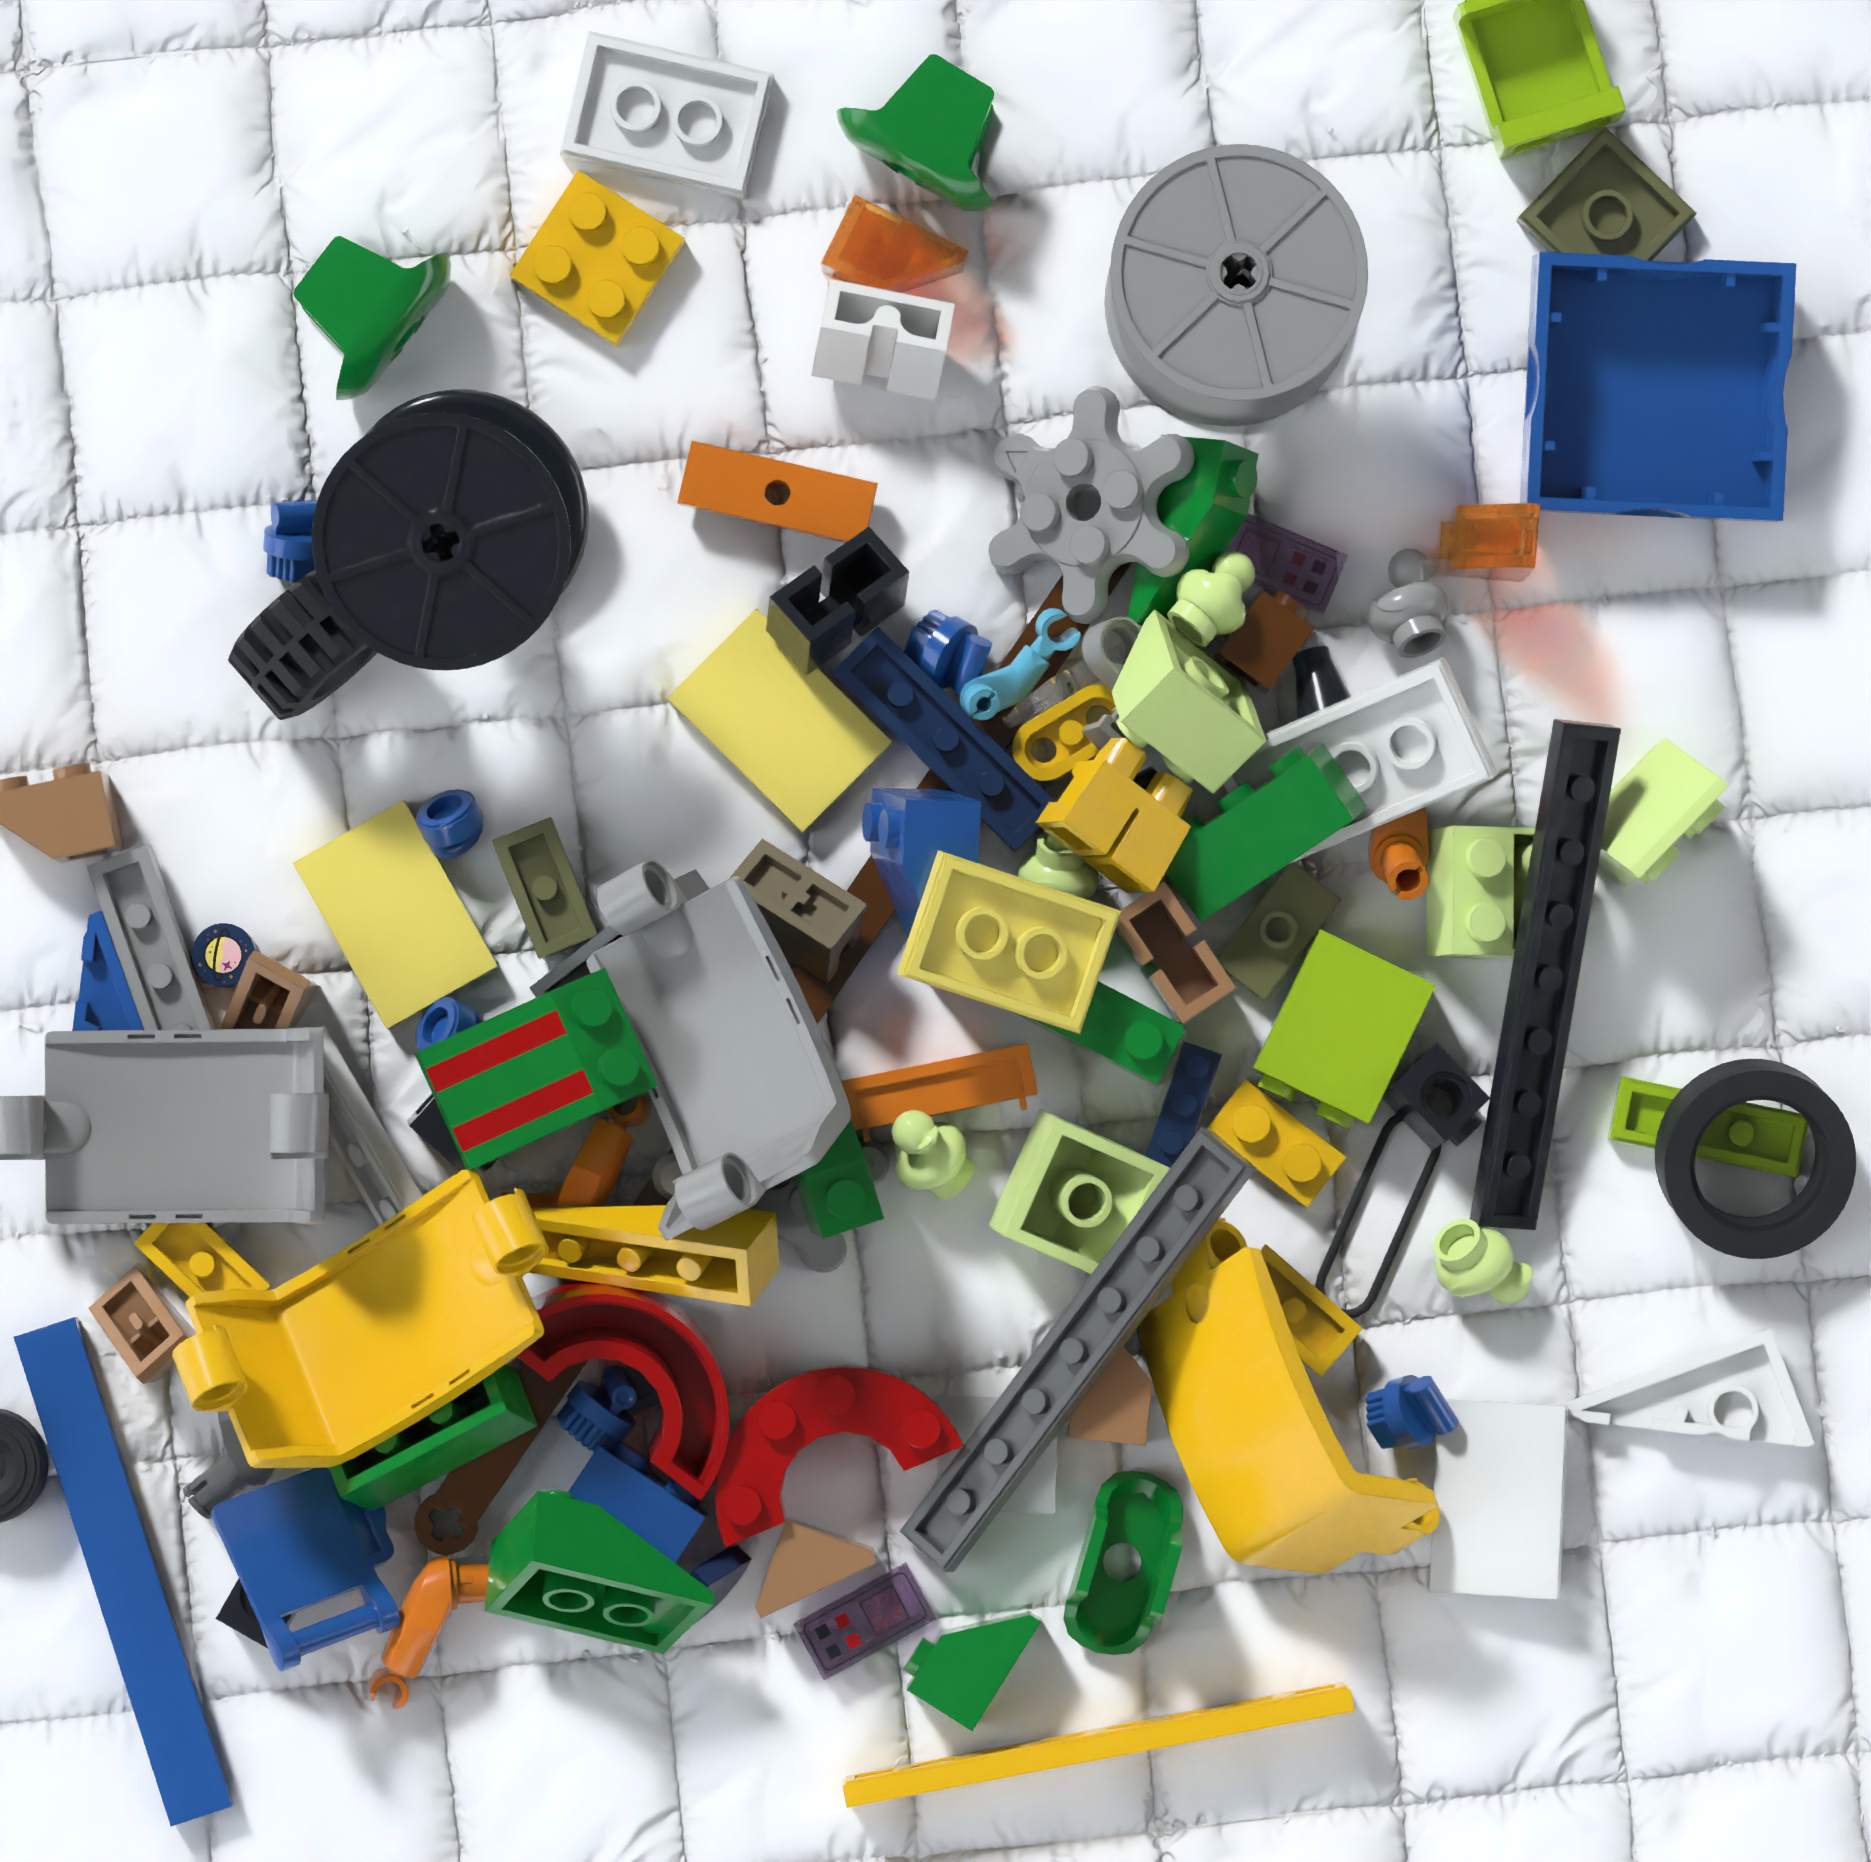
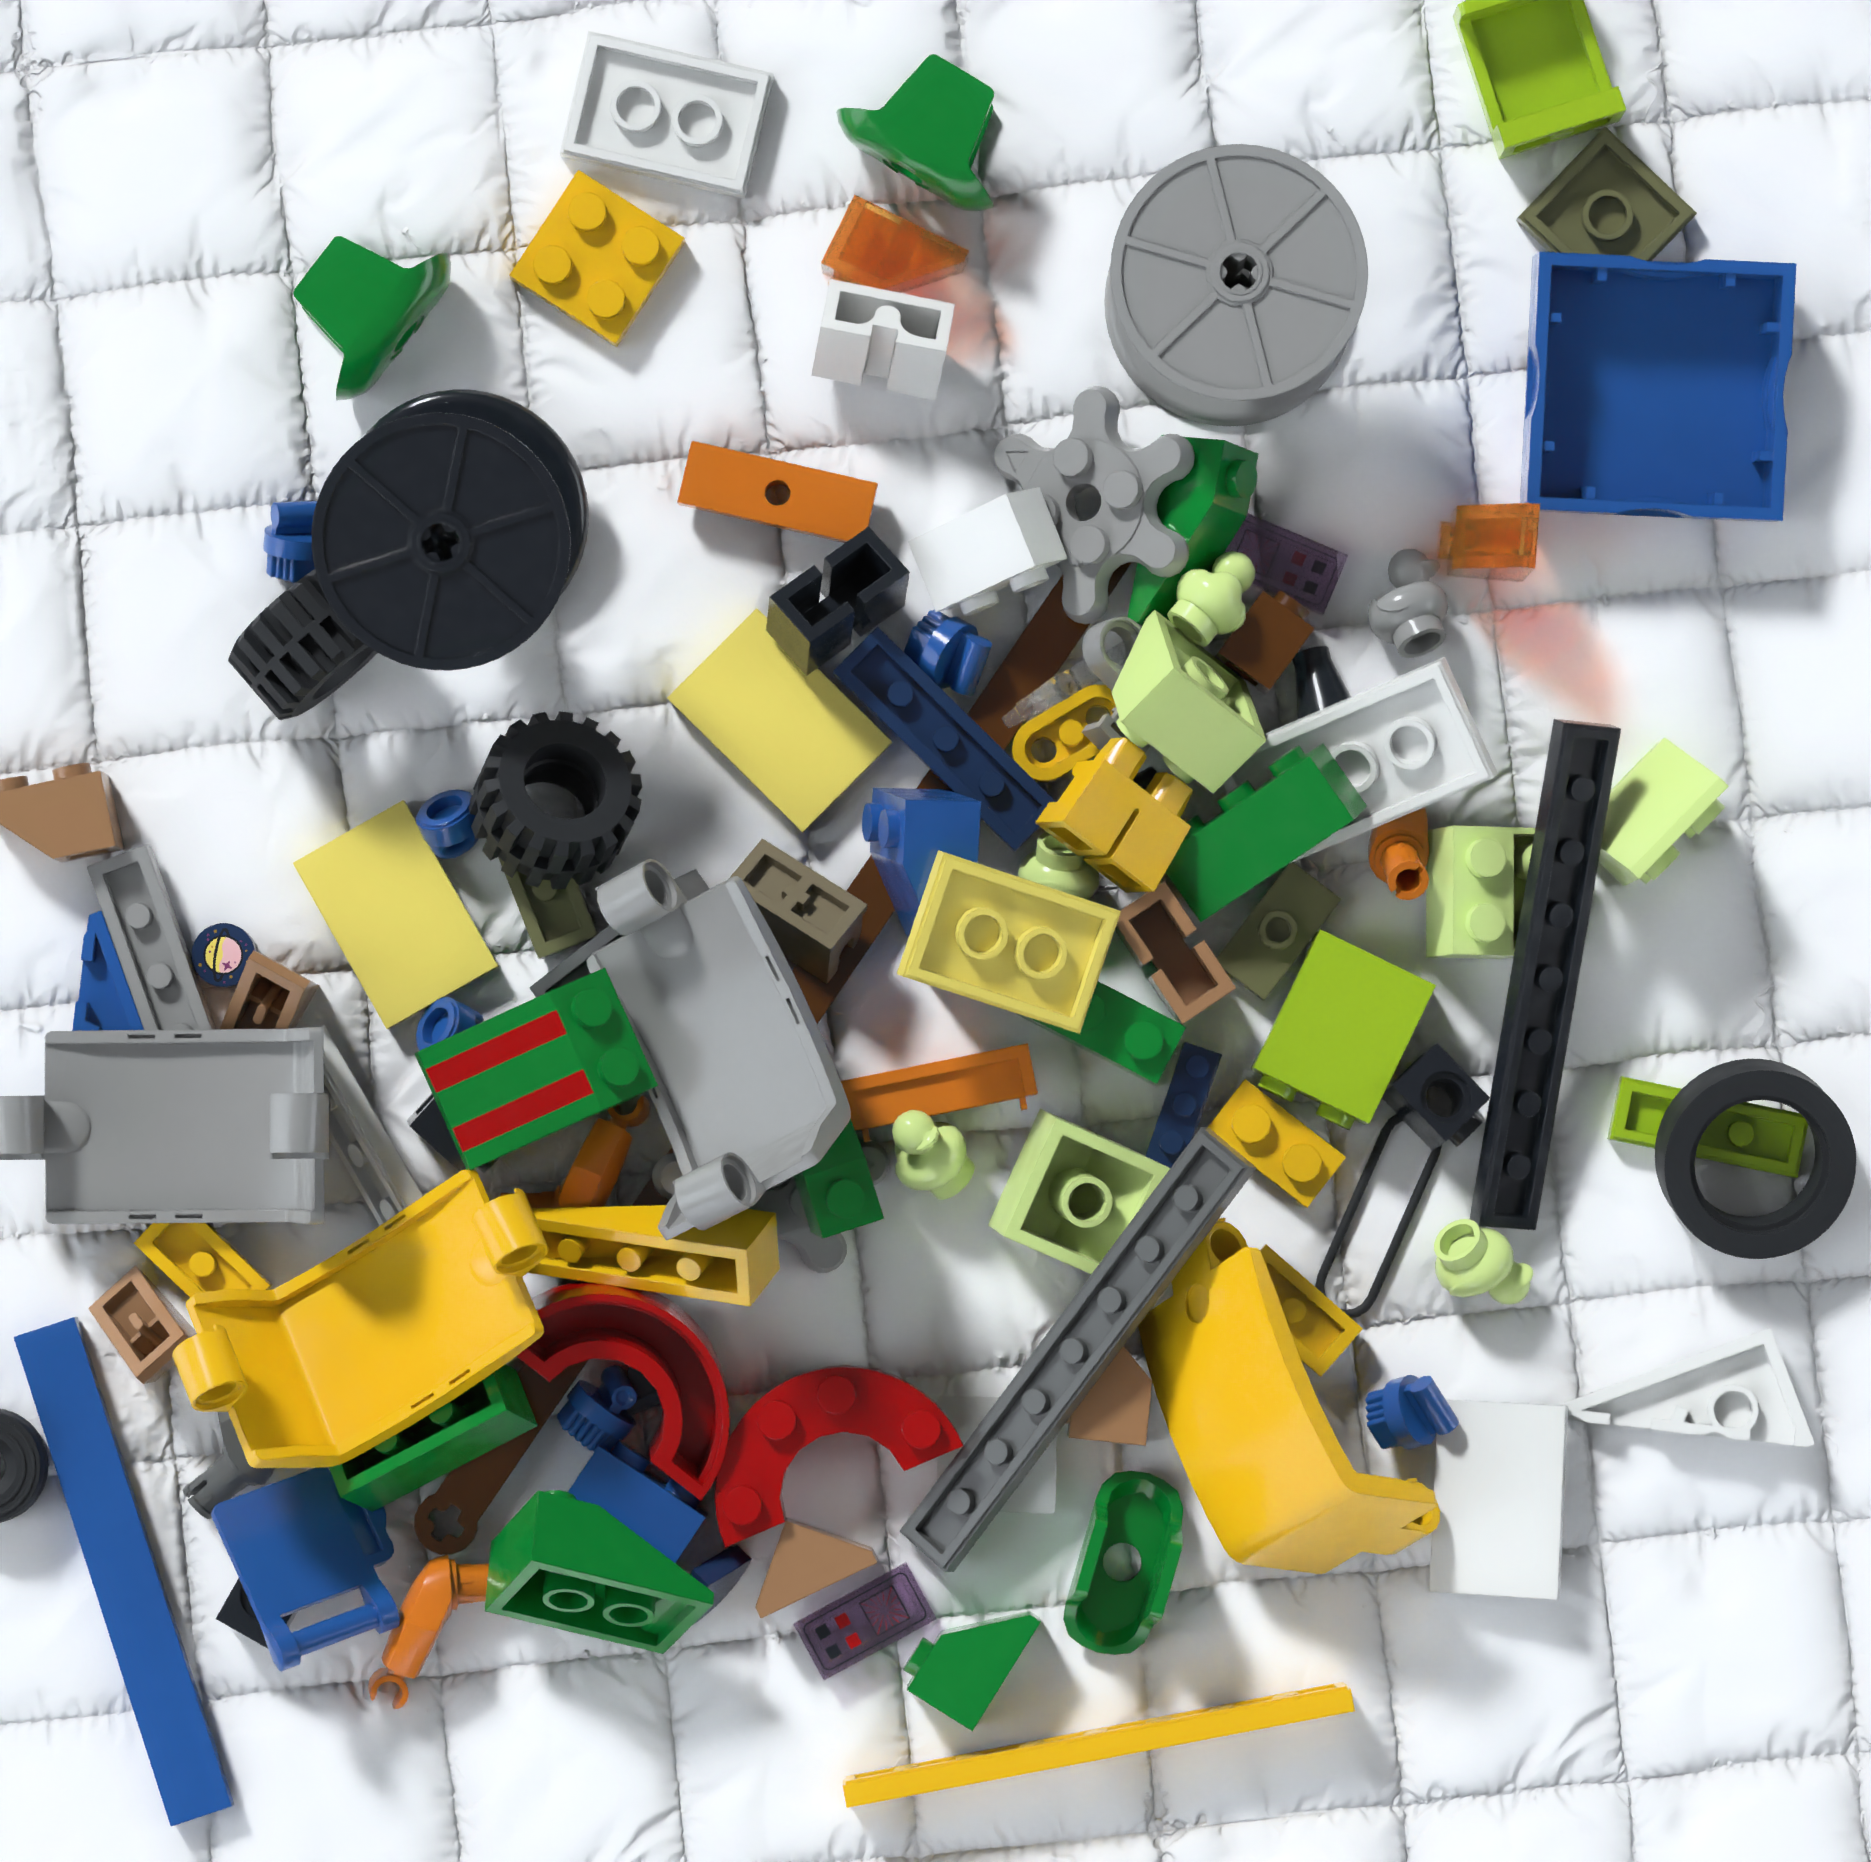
medium azure arm [960,608,1081,721] -> none
none -> black tyre [469,711,642,889]
none -> white brick [908,487,1068,616]

